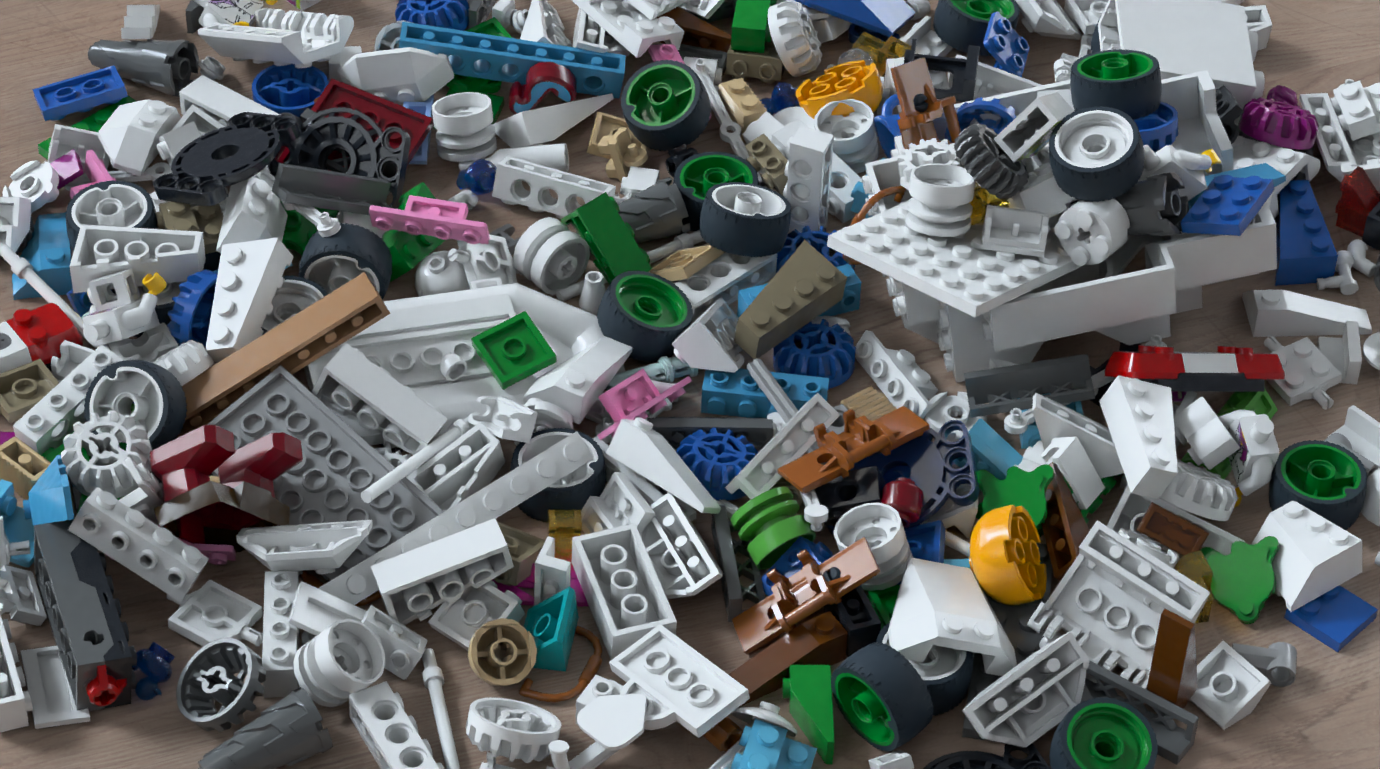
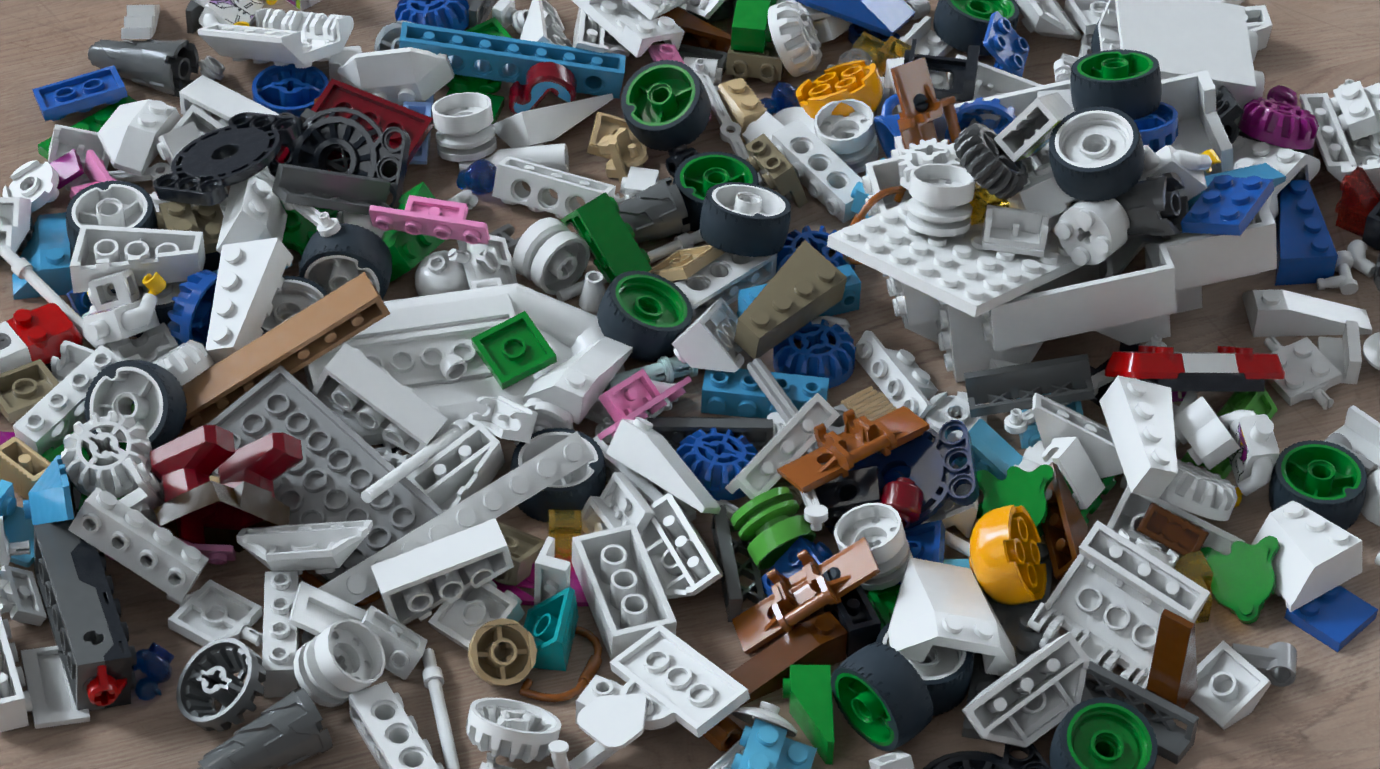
white brick [783,126,834,234] -> none

